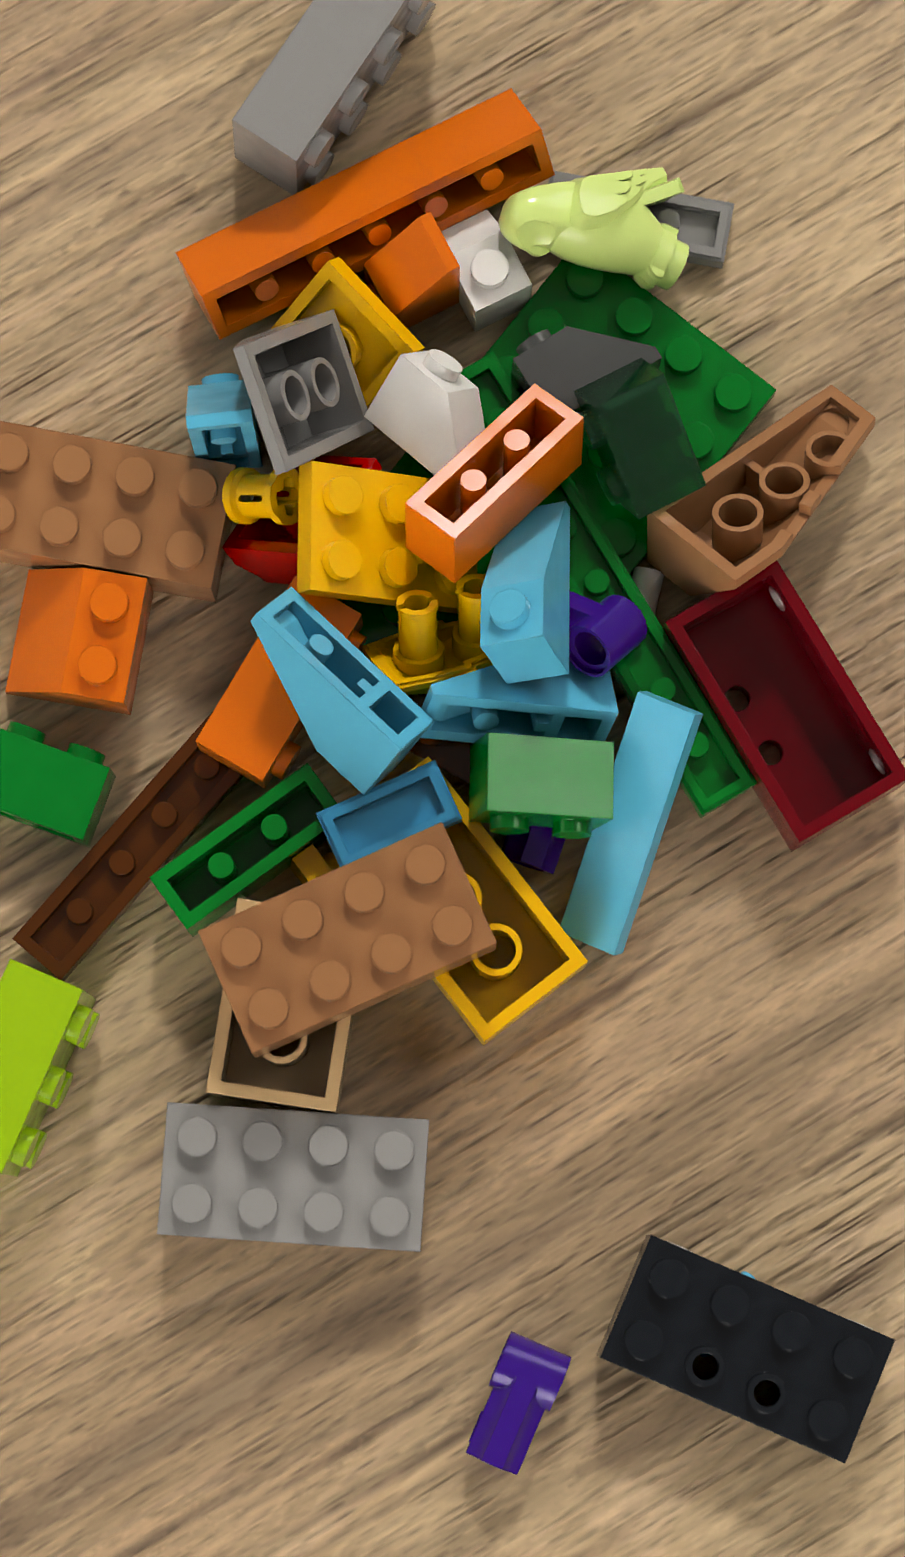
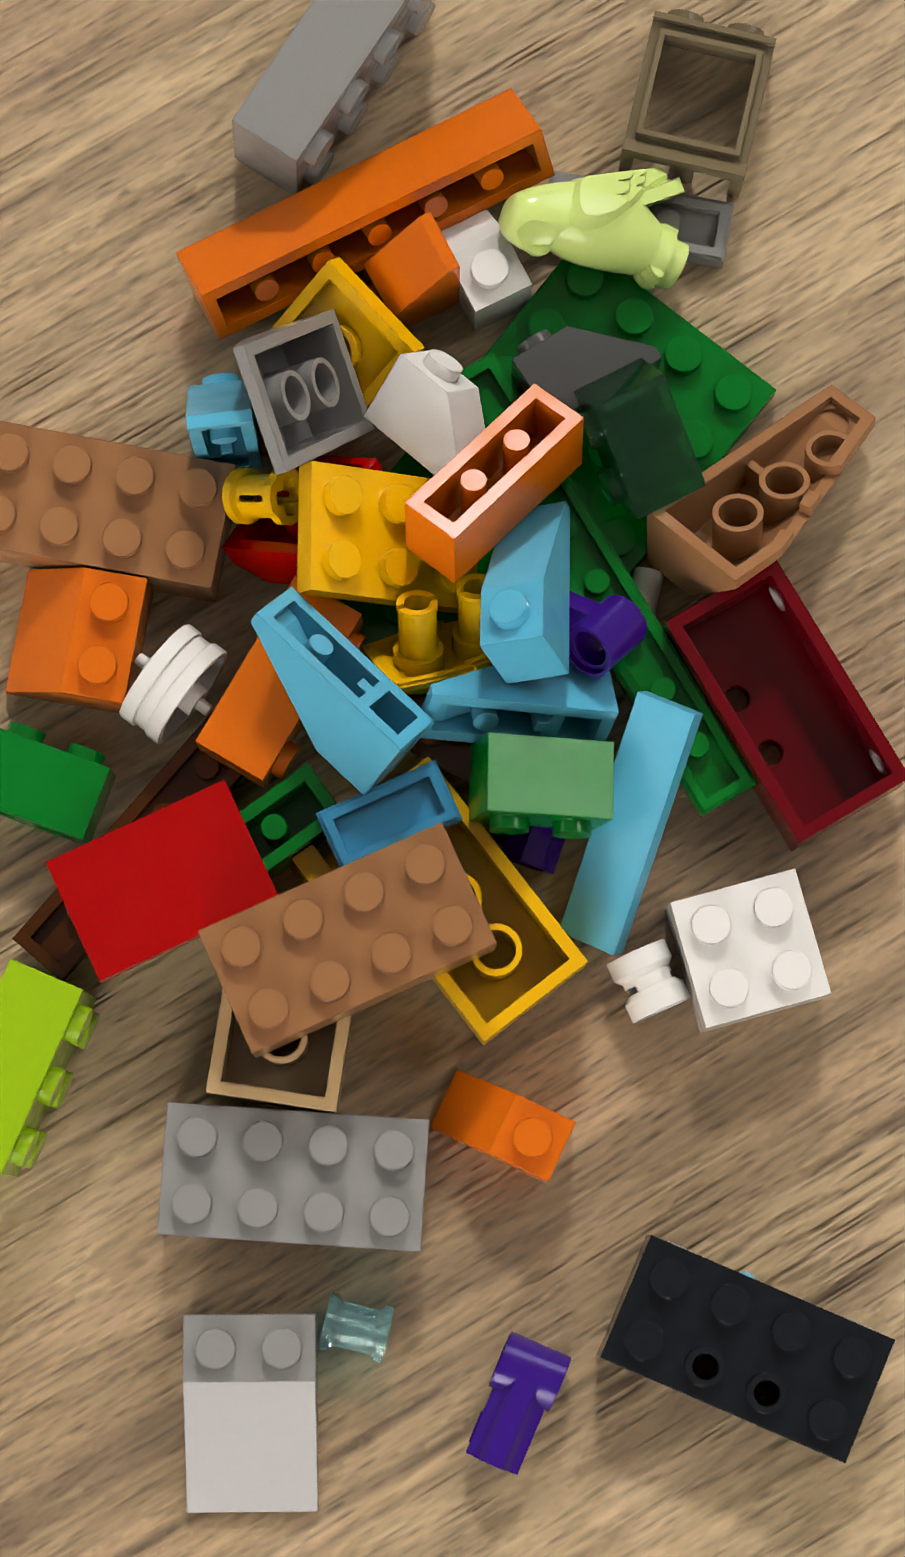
none -> red tile [45,779,278,983]
none -> white wheel [119,624,227,745]
none -> slope [183,1313,318,1513]
none -> clear light blue bush [318,1292,394,1363]
none -> orange slope [429,1069,576,1183]
none -> white wheel [606,939,691,1024]
none -> dark tan window [618,9,777,198]
none -> white brick [665,868,831,1033]

